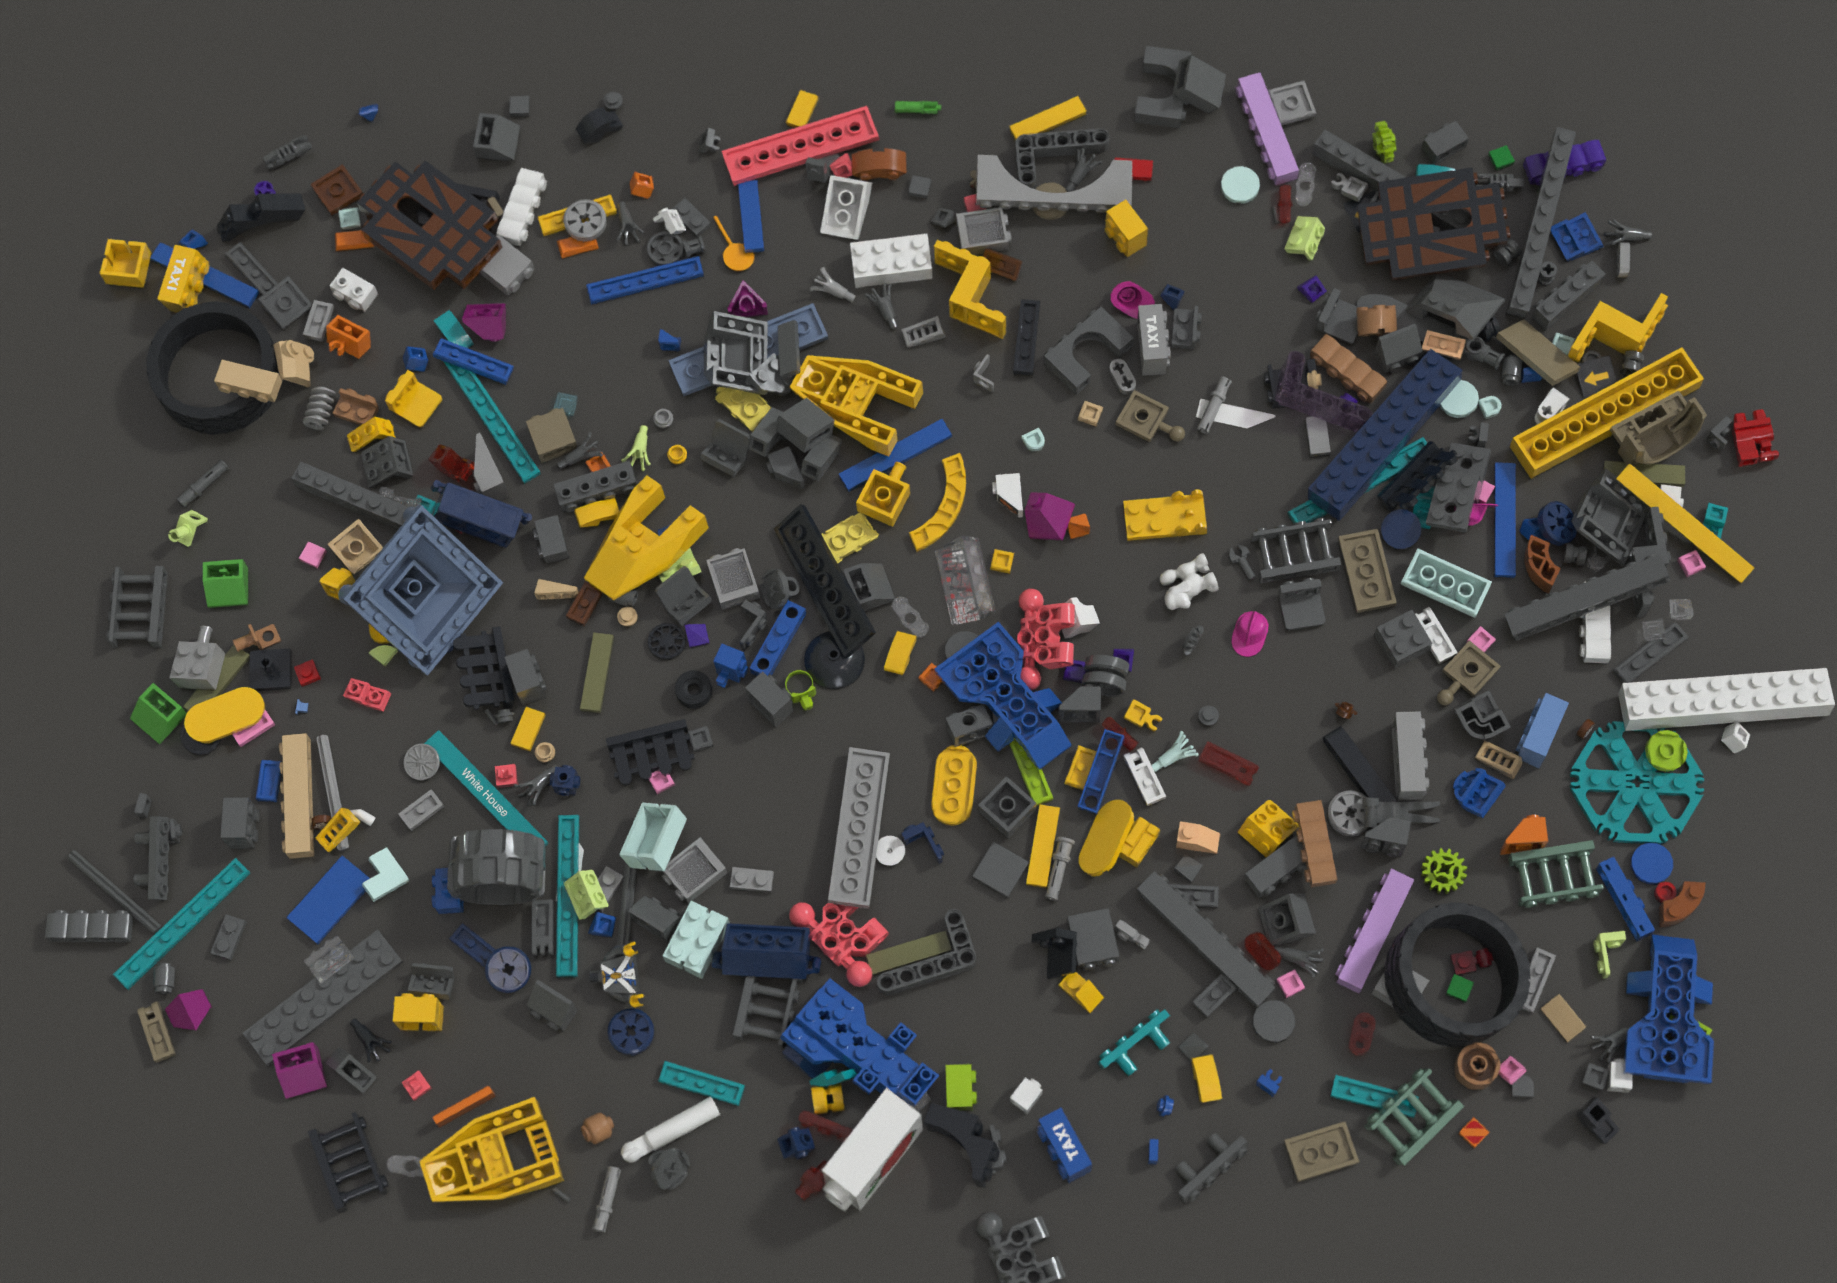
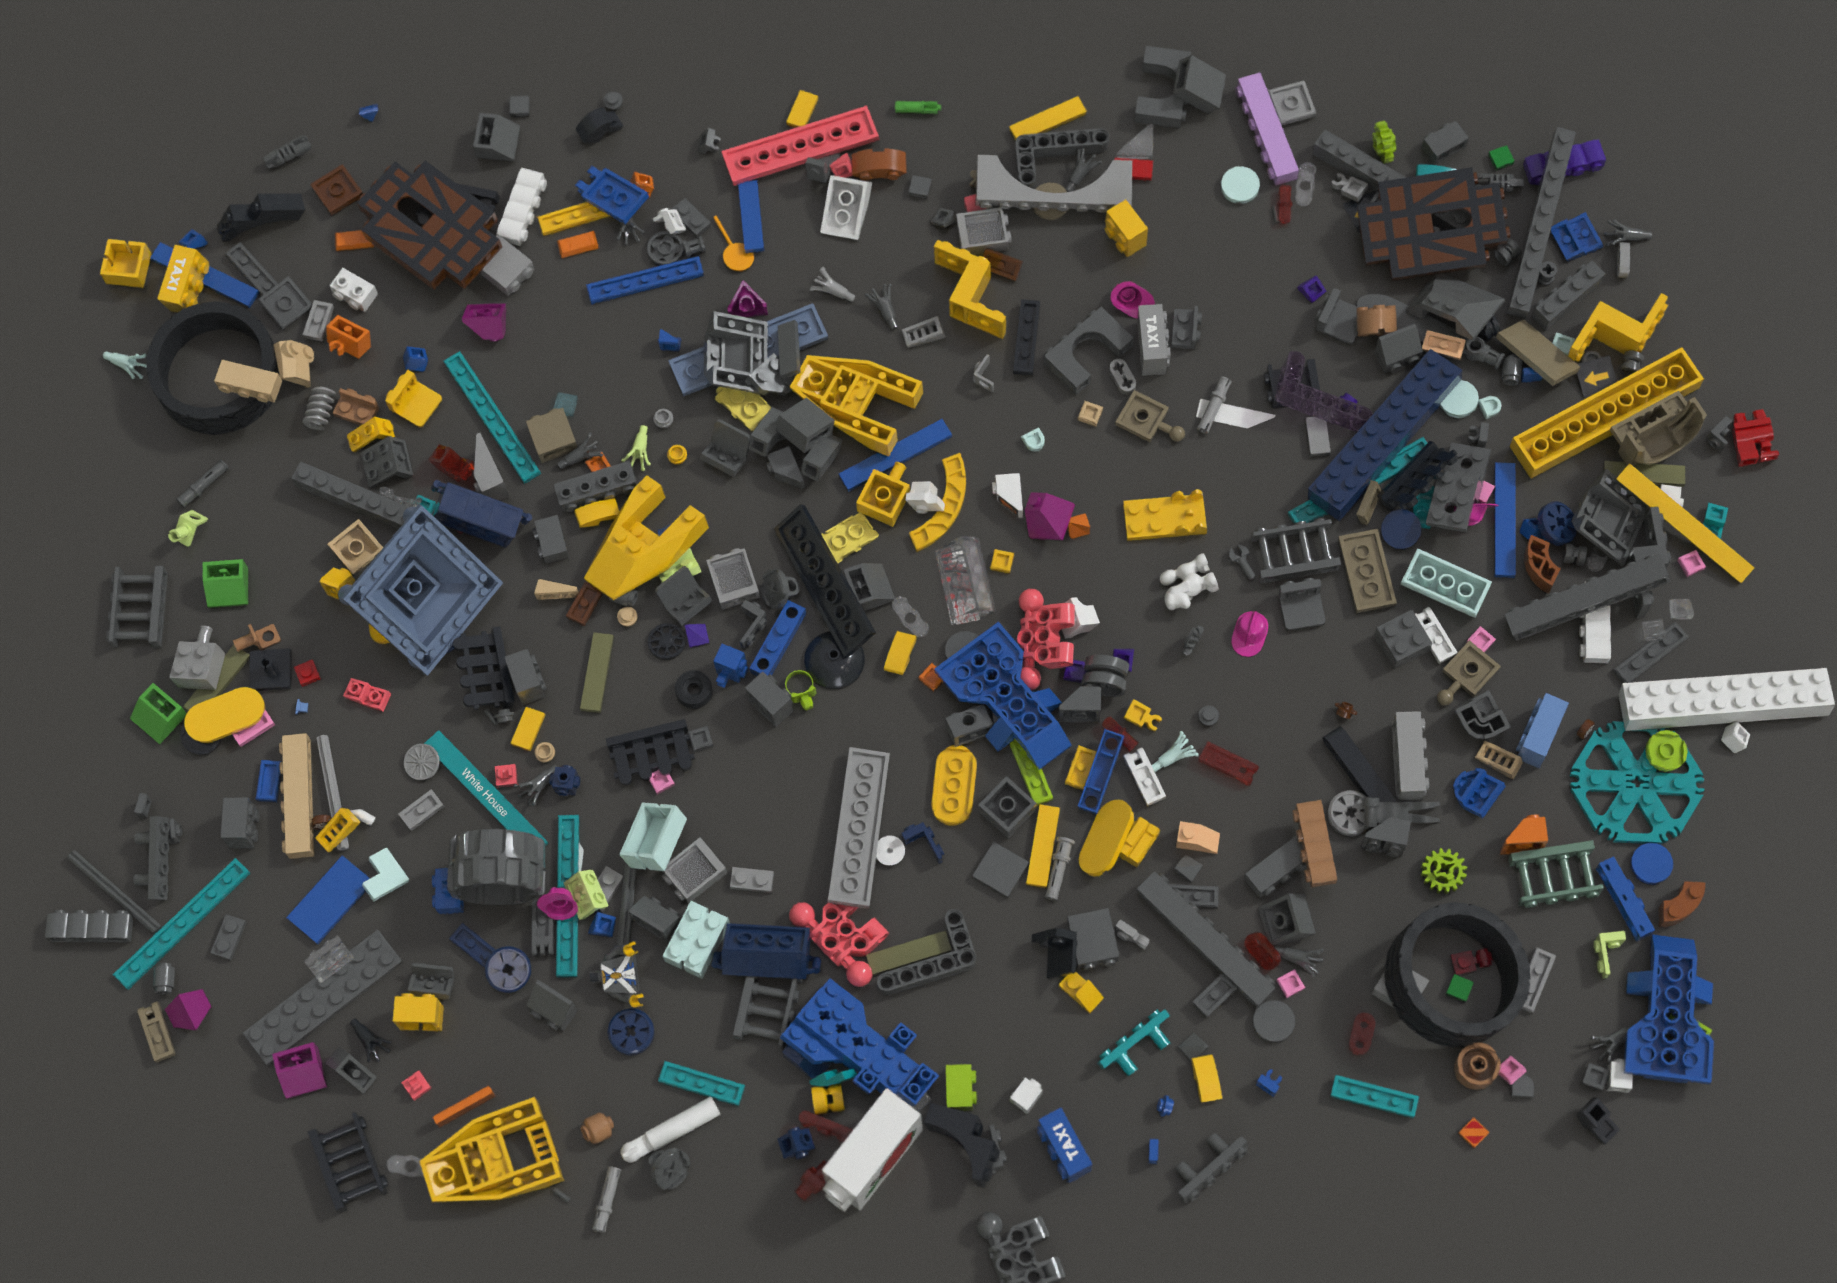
dark purple wheel [254,181,276,196] -> none
bright pink tile [299,542,327,569] -> none
light aqua tile [339,207,361,231] -> none
yellowish green tile [369,645,398,666] -> none
teal slope [433,310,474,348] -> none
blue tile [433,338,514,385] -> none
dark tan tile [486,197,503,219] -> none
light grey wheel [563,199,607,241] -> none
white brick [850,234,932,288] -> none
dark blue slope [1160,284,1185,310] -> none
yellow bracket [1238,800,1299,858] -> none
yellowish green bracket [1284,216,1325,260] -> none
dark tan plate [1284,1121,1359,1182] -> none
tan plate [1307,370,1322,390] -> none
medium nougat brick [1310,334,1388,403] -> none
lavender brick [1335,869,1414,994] -> none
sand green fence [1364,1068,1464,1165] -> none
white piece [1534,388,1570,424] -> none
tan slope [1541,994,1586,1043] -> none
red tile [1654,882,1677,903] -> none
none -> light aqua piece [103,352,147,379]
none -> dark pink piece [537,887,578,920]
none -> blue tile [575,166,649,224]
none -> white brick [906,481,945,514]
none -> clear tile [1117,124,1153,159]
none -> dark tan tile [1356,480,1382,525]

